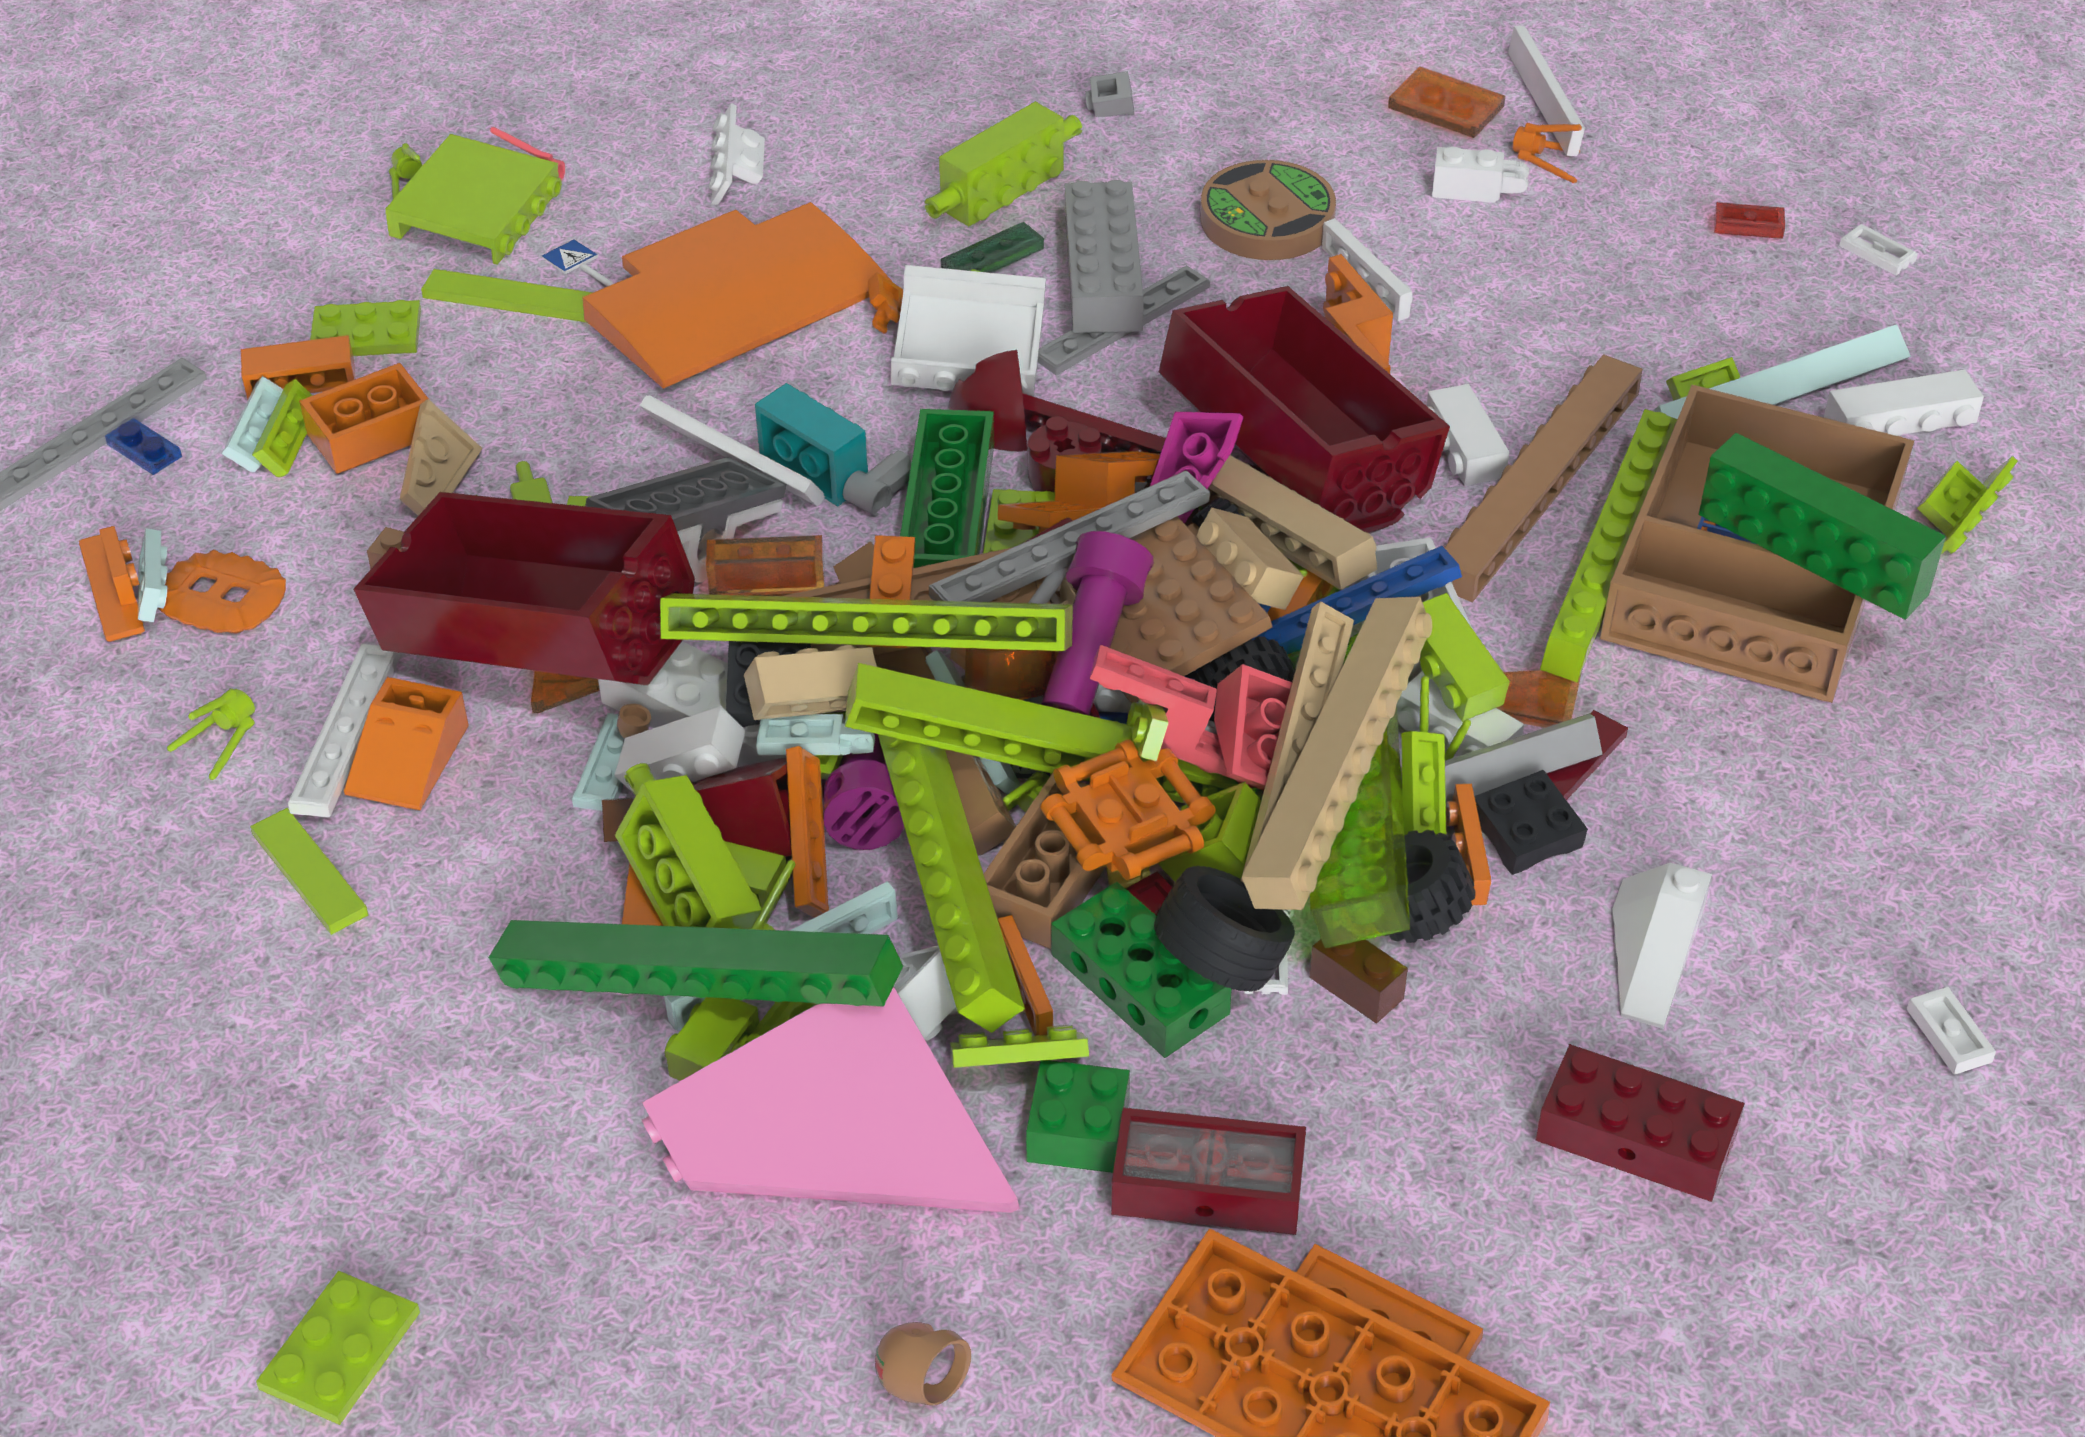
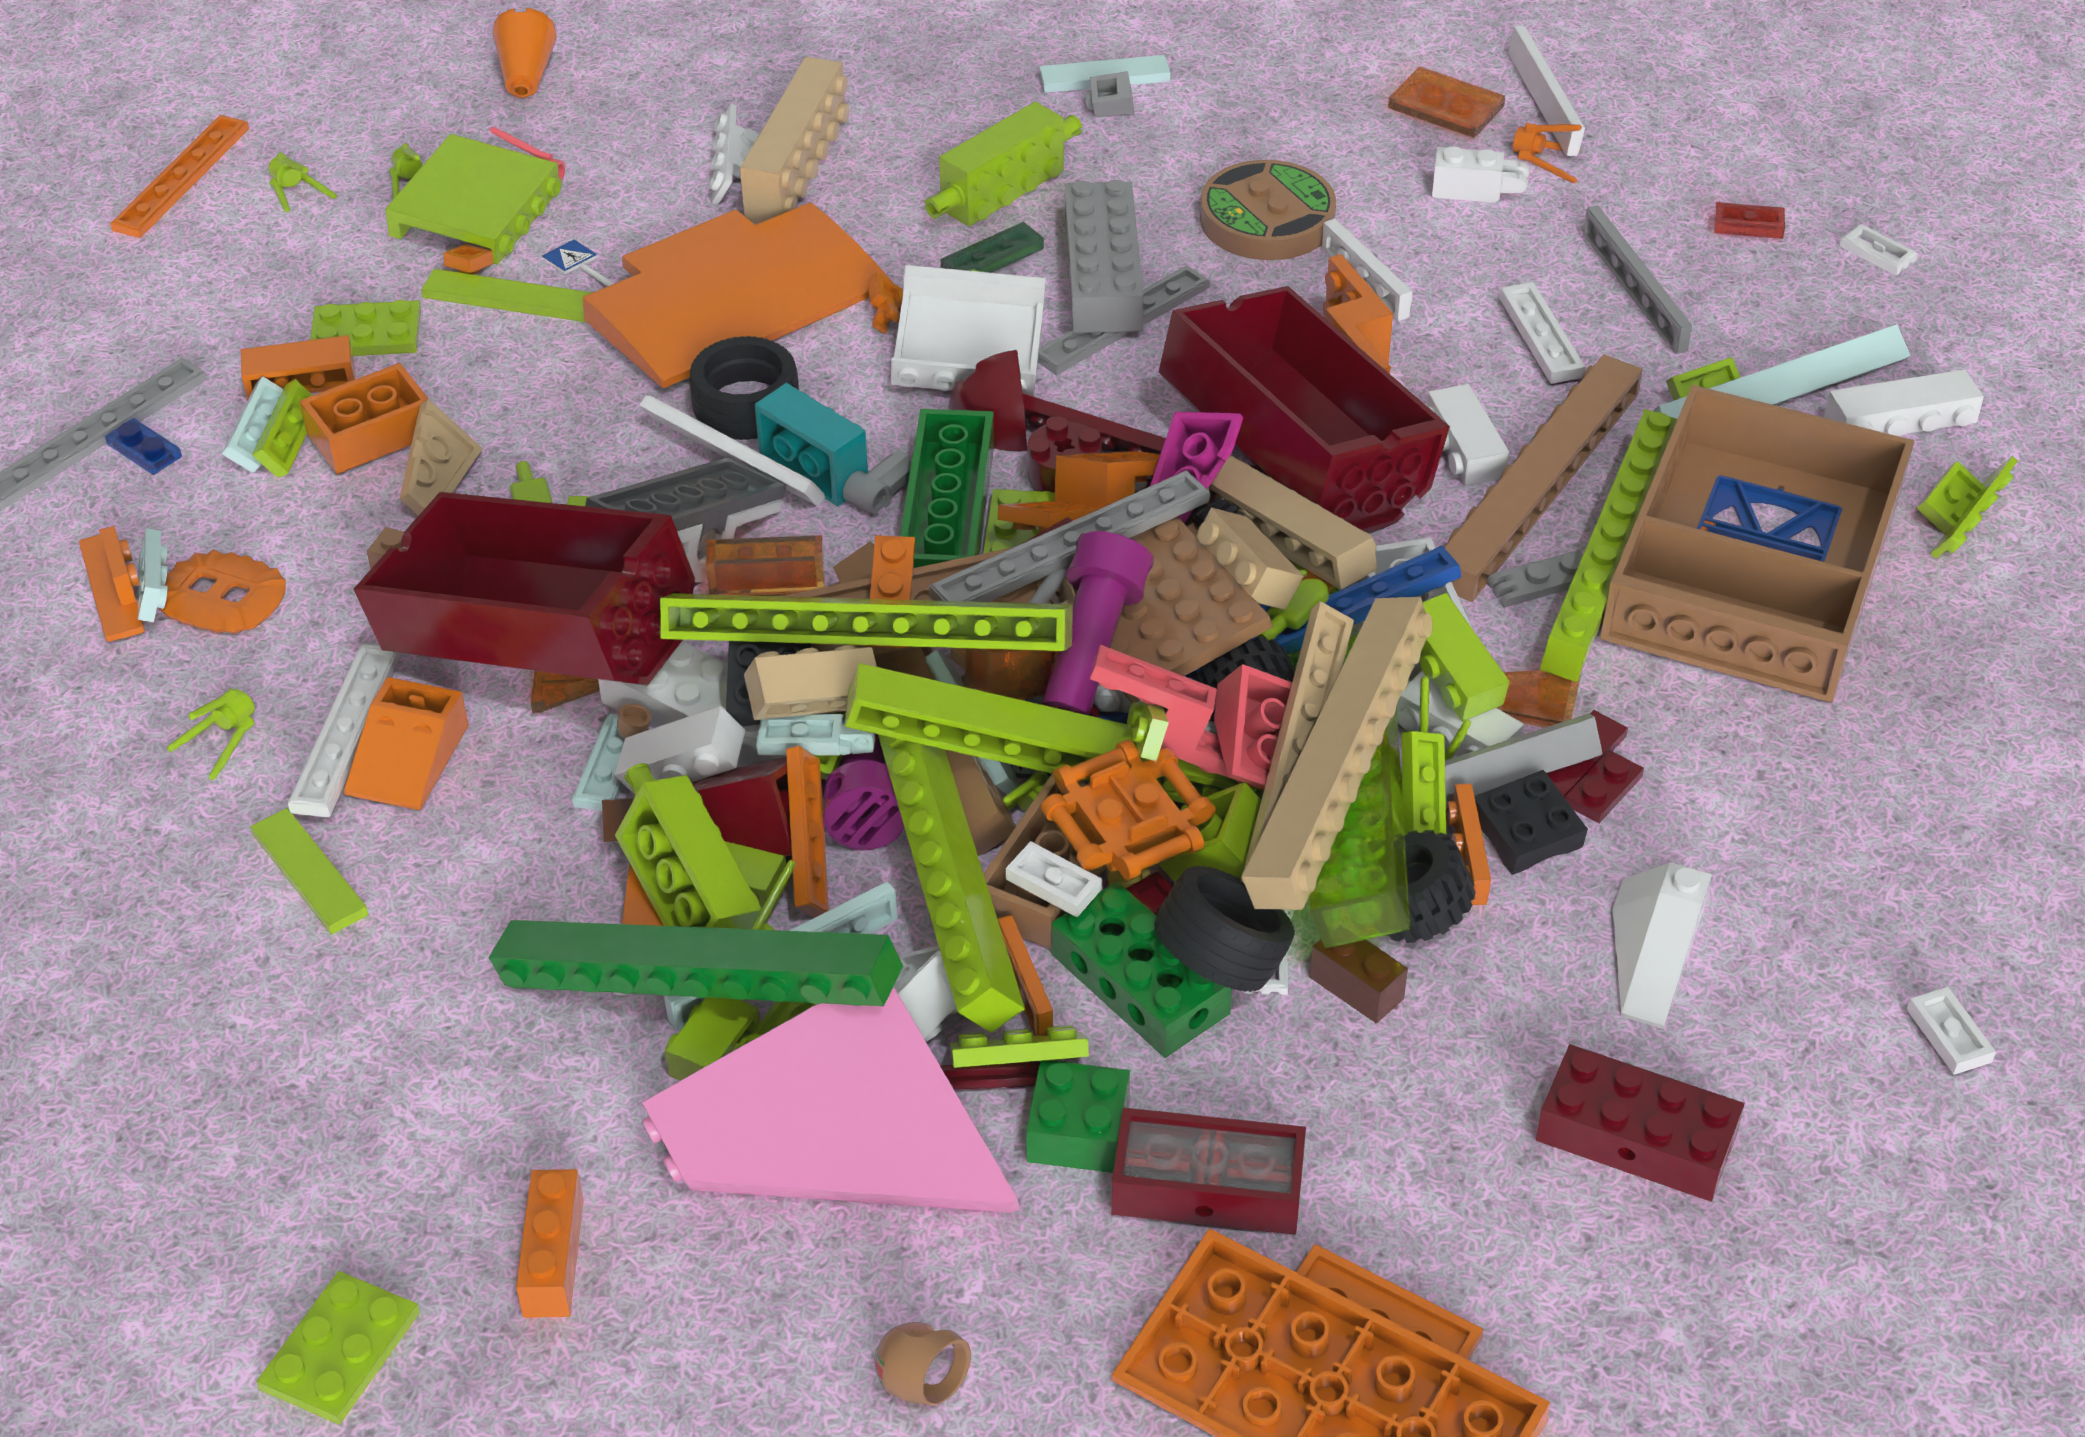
green brick [1698,433,1946,620] -> none
none -> orange tile [110,115,249,238]
none -> lime plant [268,152,337,212]
none -> orange plate [443,244,493,274]
none -> orange cone [493,8,557,98]
none -> orange brick [516,1169,584,1318]
none -> black tyre [689,336,799,440]
none -> tan brick [740,56,849,223]
none -> dark red axle [940,1060,1055,1090]
none -> white plate [1006,841,1102,917]
none -> light aqua tile [1039,55,1170,93]
none -> lime piece [1256,579,1329,641]
none -> light grey hinge [1487,550,1583,608]
none -> white plate [1499,282,1585,384]
none -> dark red plate [1565,750,1644,824]
none -> light grey tile [1583,205,1692,354]

